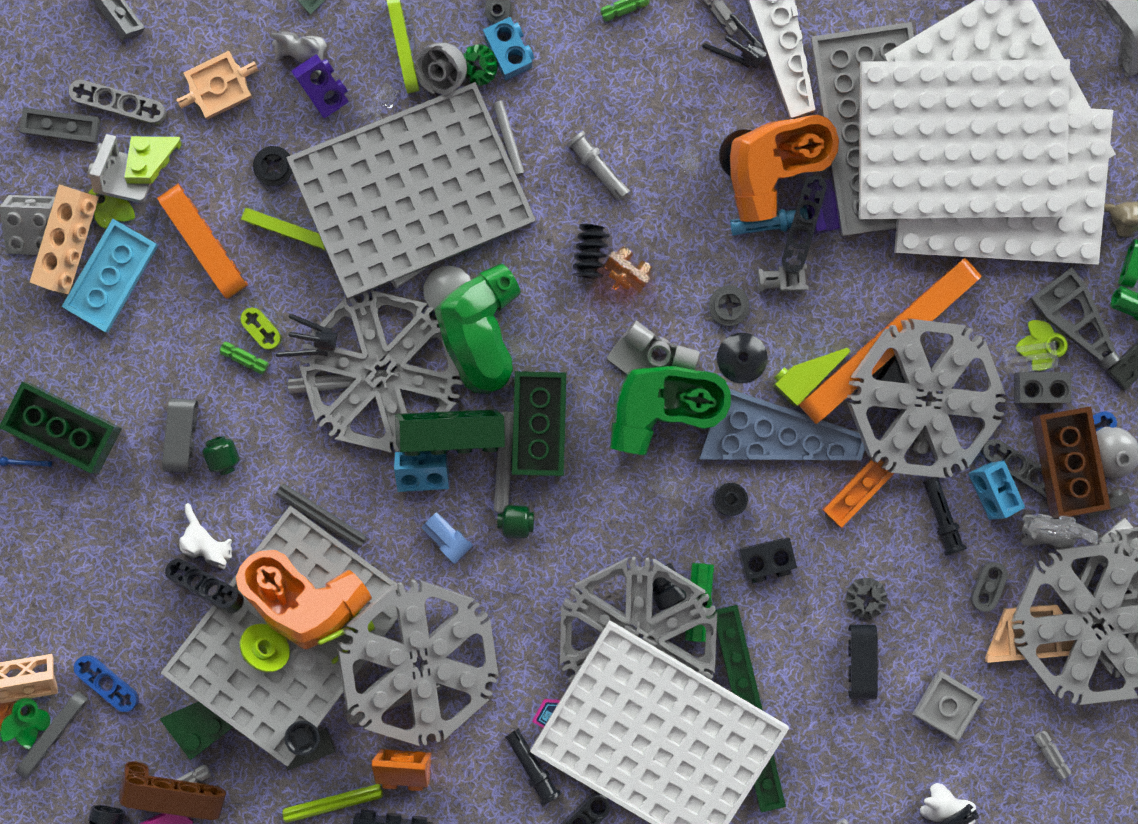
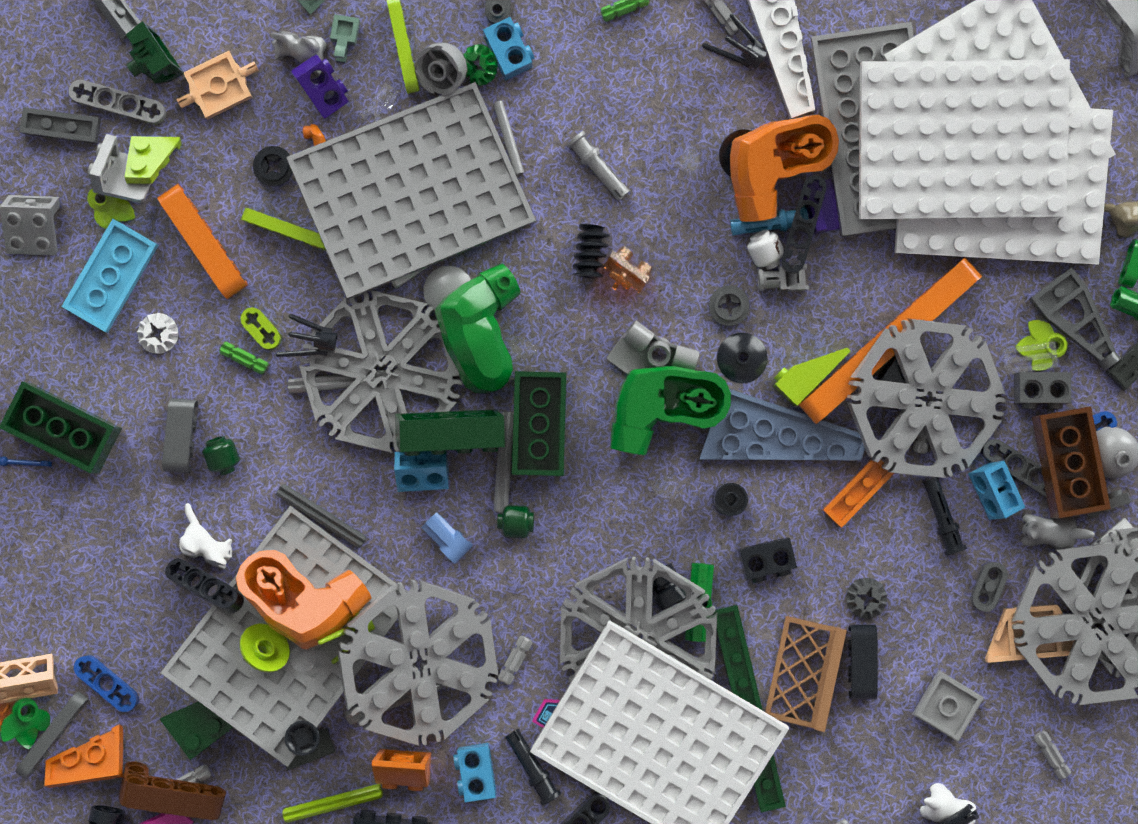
light nougat brick [30,184,99,294] -> none
clear wing [1024,514,1099,543] -> none
none -> orange wing [45,724,123,788]
none -> dark green brick [126,21,184,84]
none -> white gear [136,313,178,354]
none -> orange arm [302,124,326,146]
none -> sand green plate [330,14,360,63]
none -> dark azure brick [453,743,497,802]
none -> light grey axle [498,635,533,685]
none -> white head [747,230,784,270]
none -> medium nougat fence [765,616,847,732]

